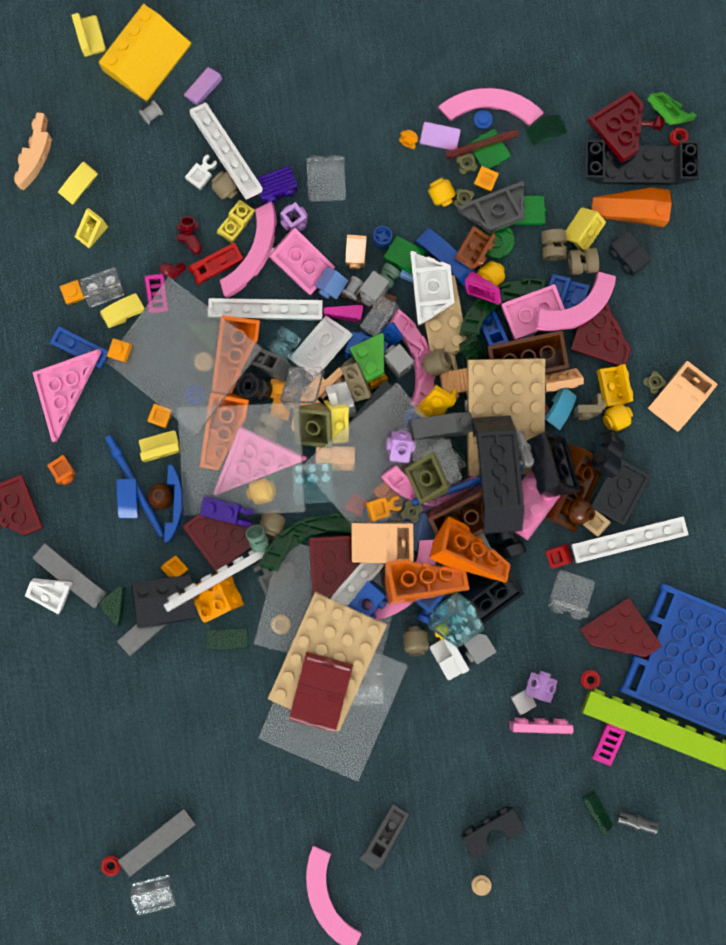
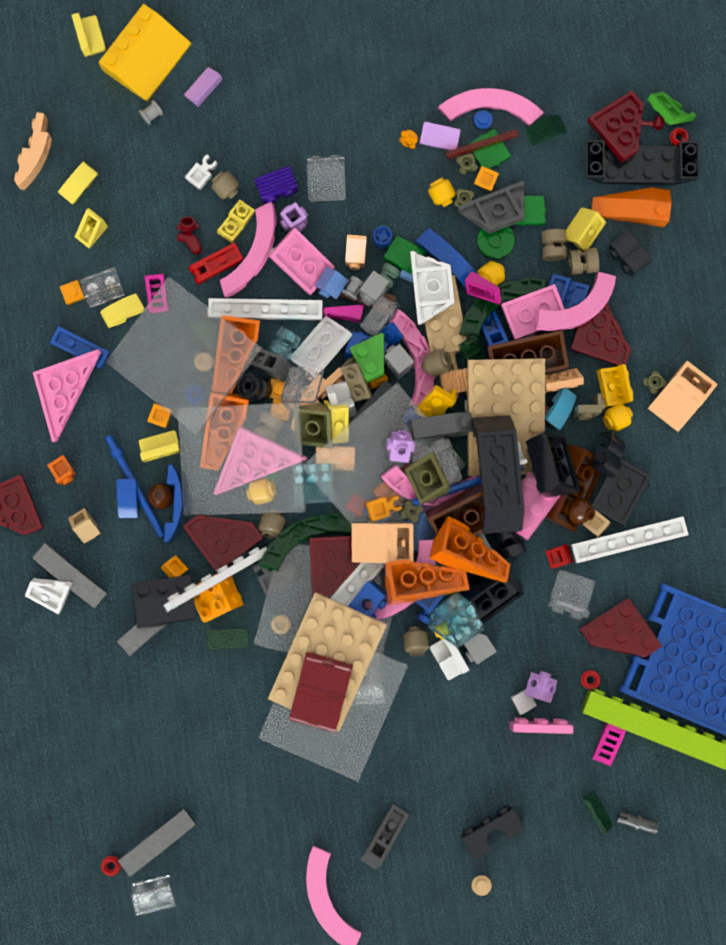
clear green slope [98,586,126,625] -> none
light orange plate [107,338,132,363] -> none
dark red arm [159,263,186,279] -> none
white plate [190,103,263,200] -> none
dark purple hinge [200,496,254,527] -> none
sand green wheel [245,525,269,552] -> none
dark orange bracket [454,226,496,270] -> none
light grey axle [517,430,534,468] -> none
none -> tan brick [68,508,100,543]

